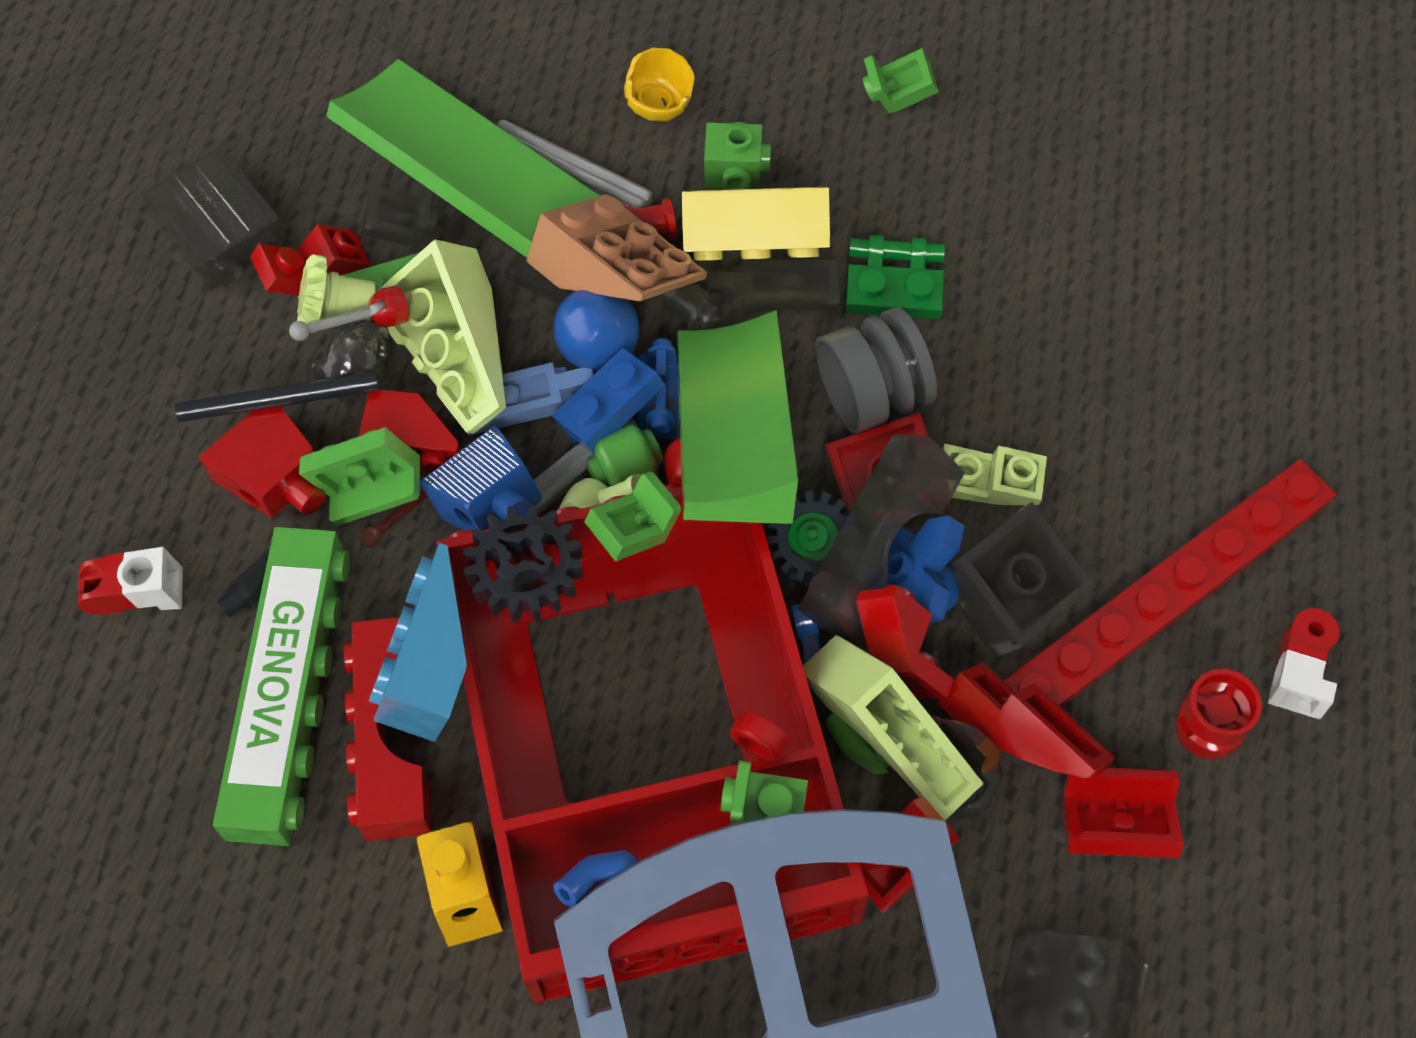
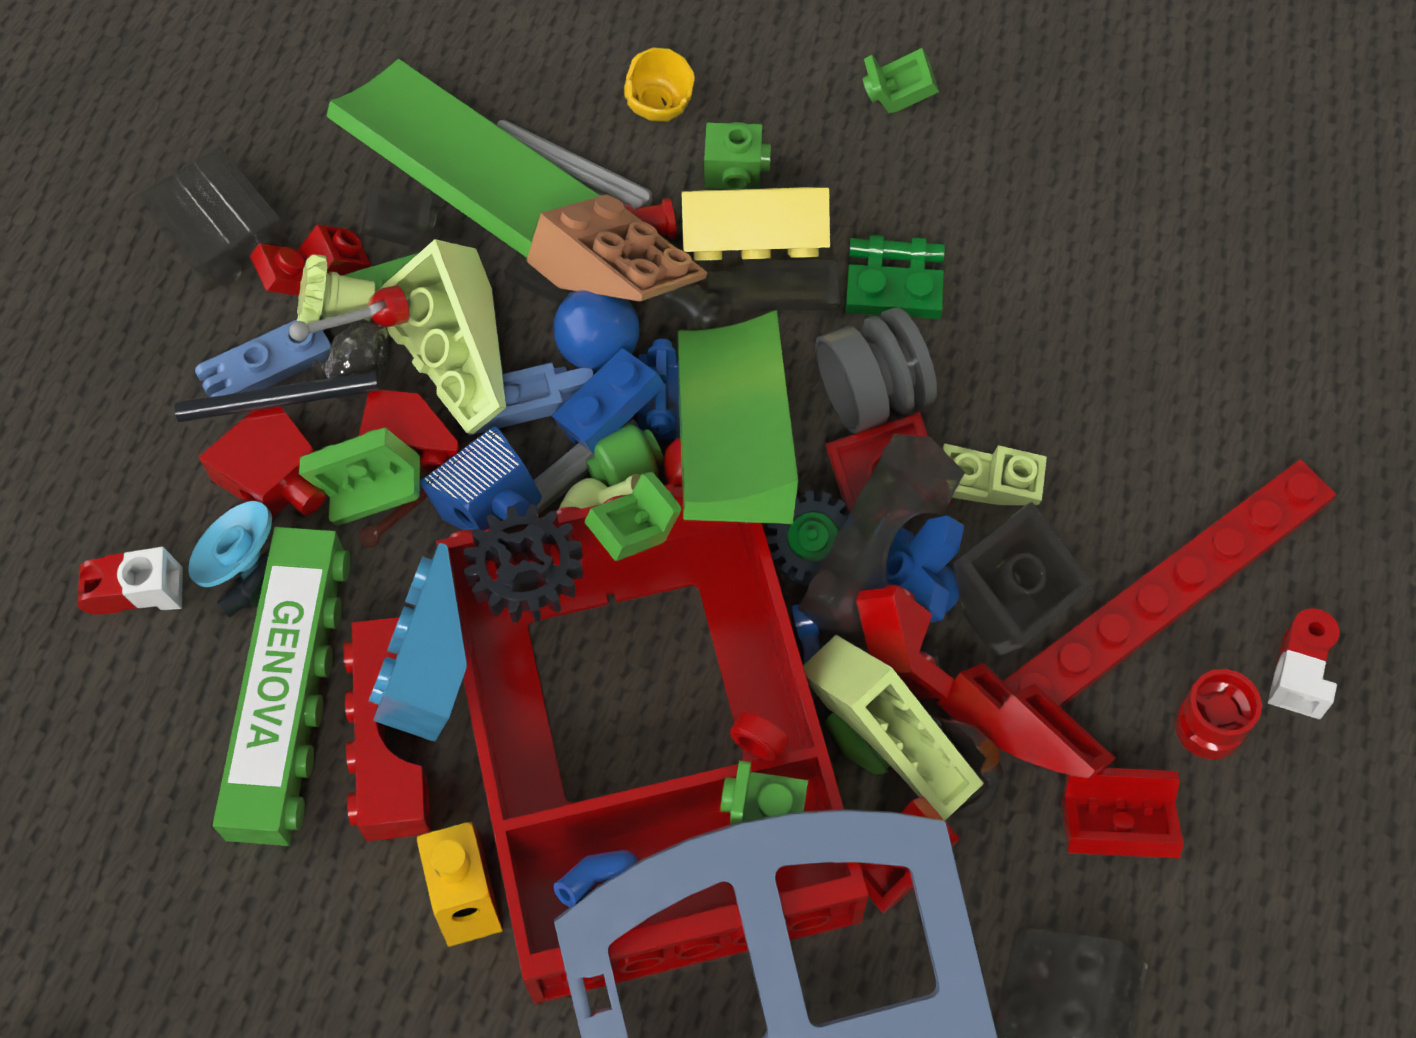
none -> medium azure dish [188,501,272,587]
none -> medium blue hinge [195,319,335,397]

